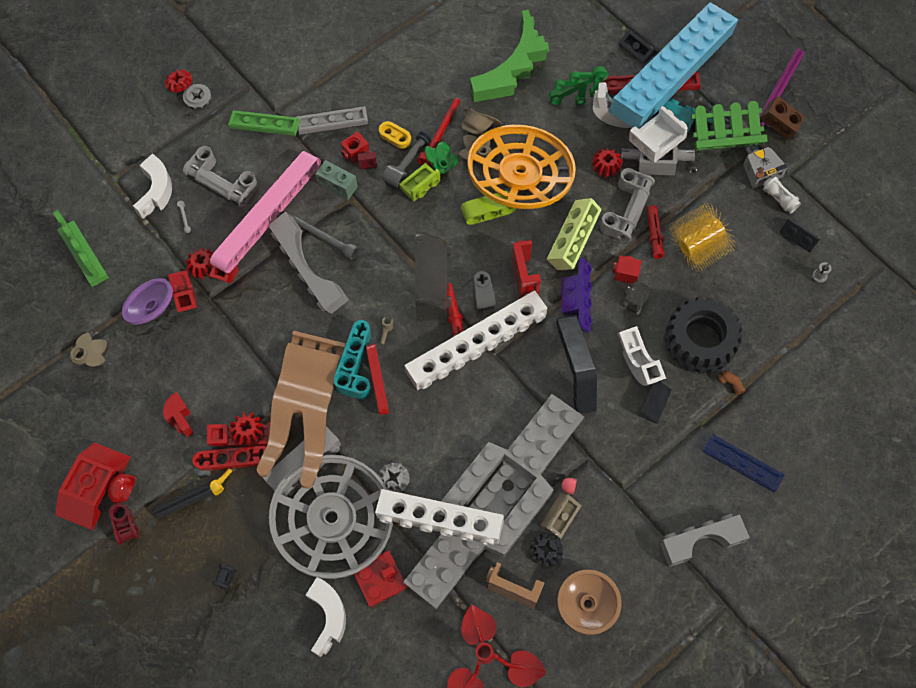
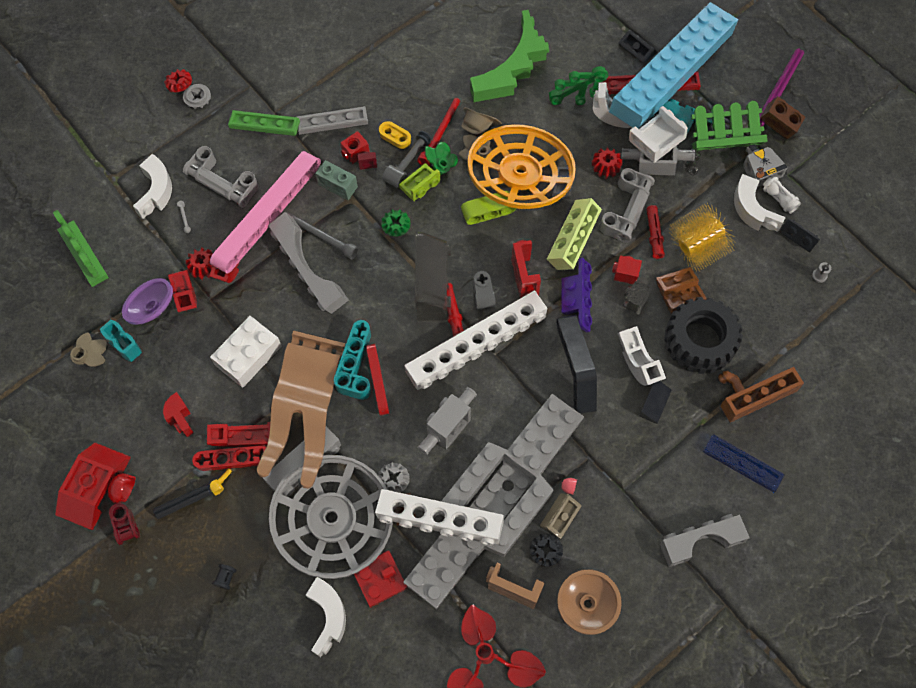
red gear [229,412,264,446] -> none
dark tan hand [380,317,393,345] -> none
none -> teal brick [100,320,142,362]
none -> white brick [210,316,282,388]
none -> green gear [381,209,411,237]
none -> light grey brick [418,387,477,455]
none -> dark orange slope [656,267,706,314]
none -> dark orange brick [720,367,804,423]
none -> white arch [734,174,785,232]

